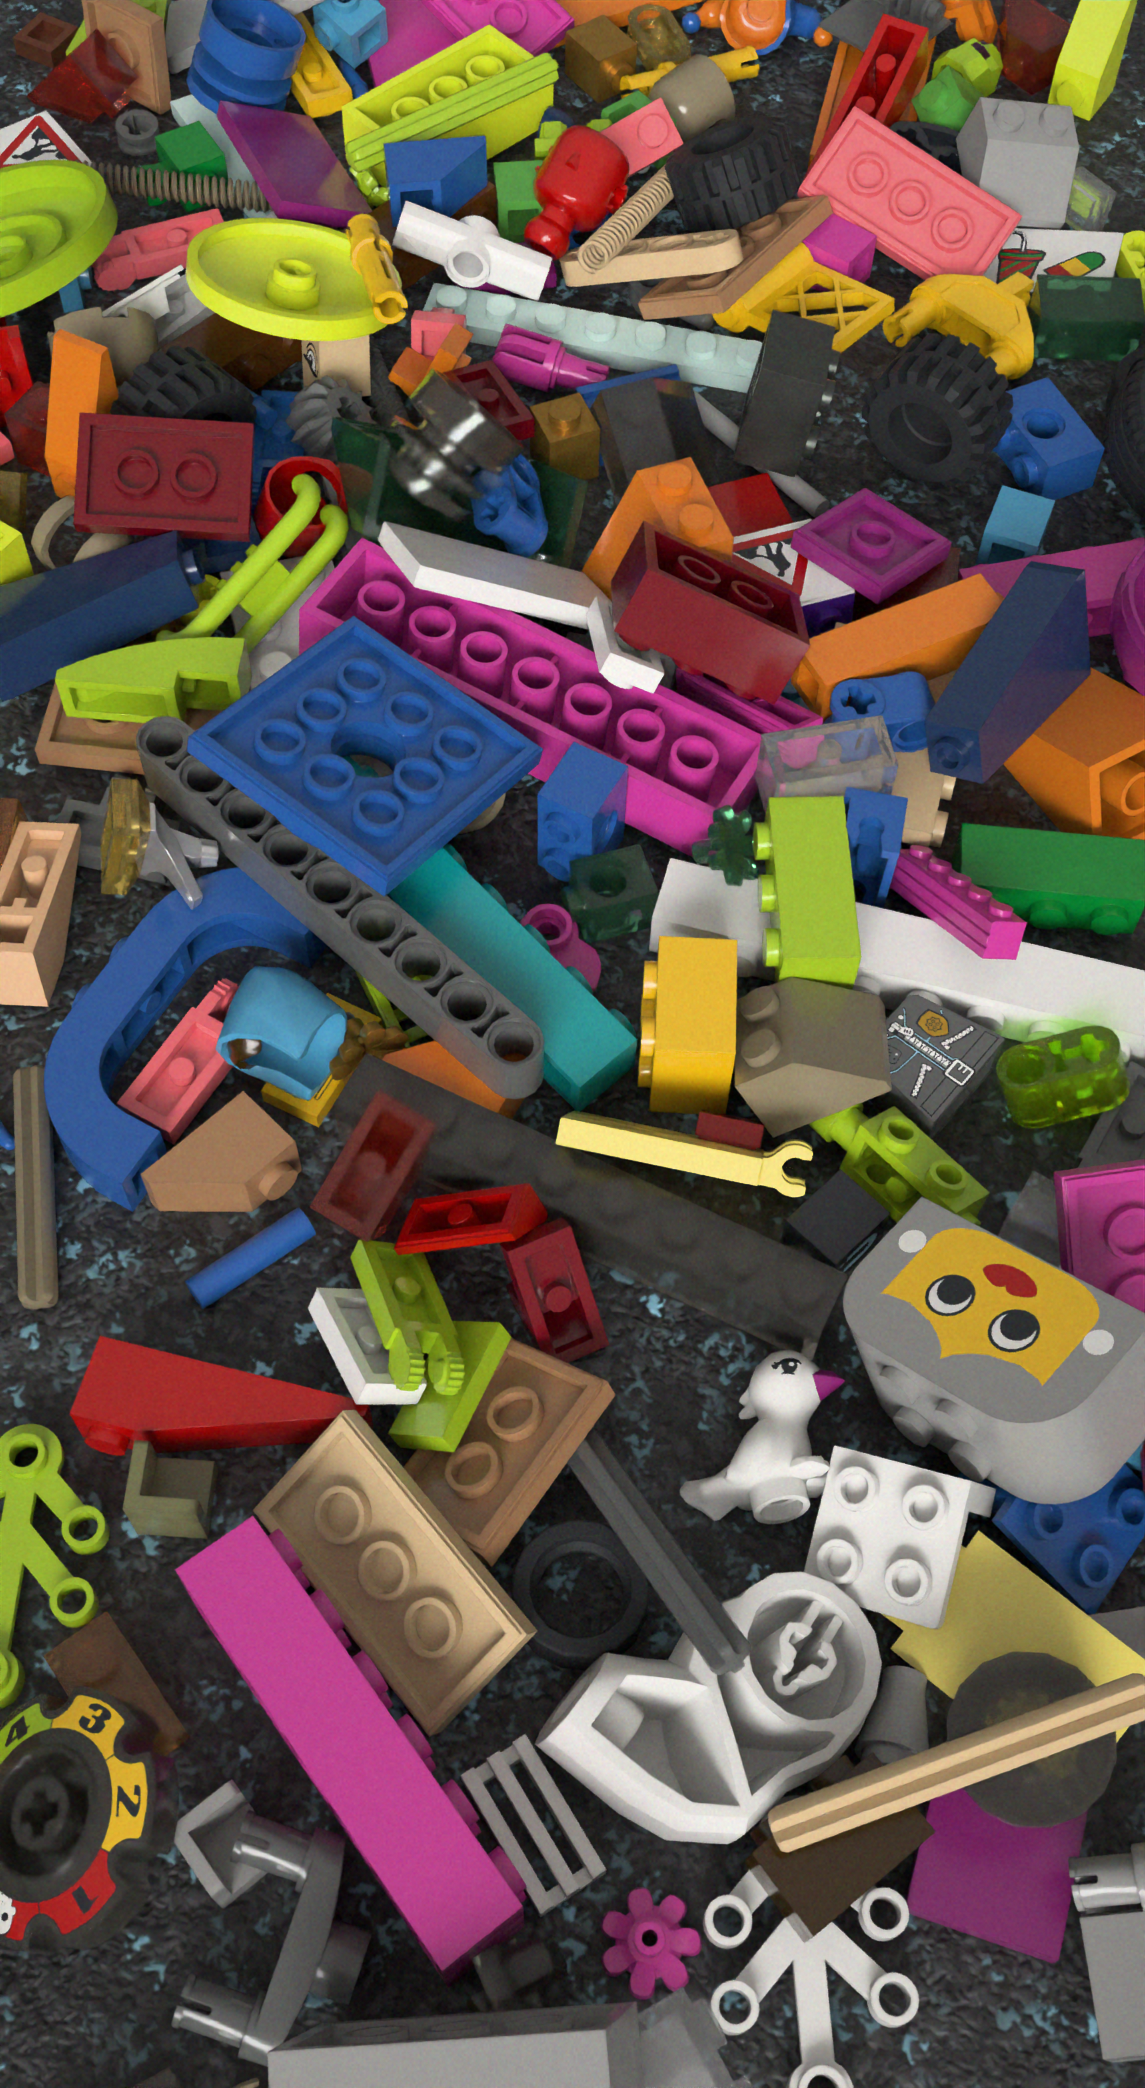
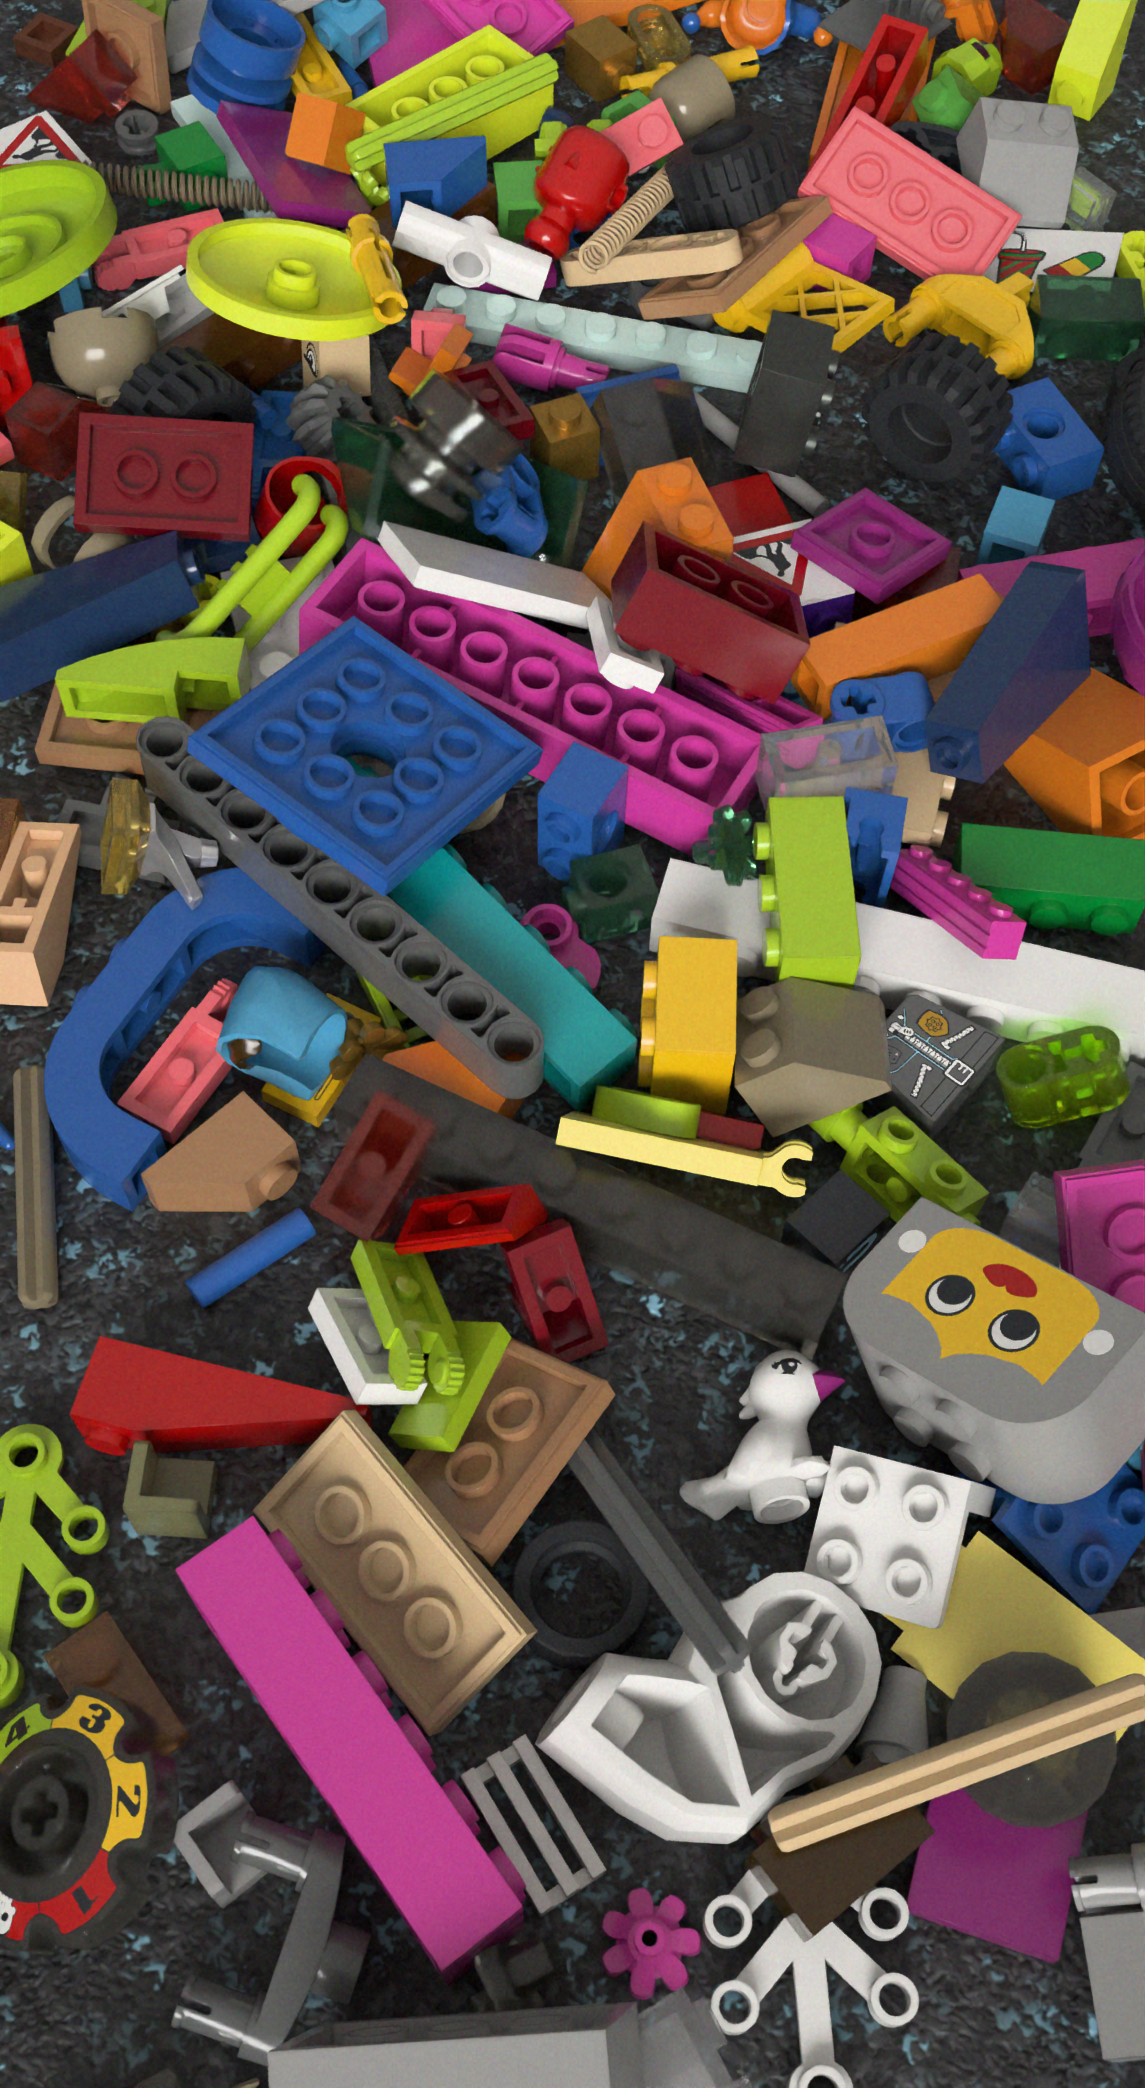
orange slope [45,329,119,499] -> none
none -> orange panel [285,92,366,175]
none -> lime beam [591,1085,702,1139]

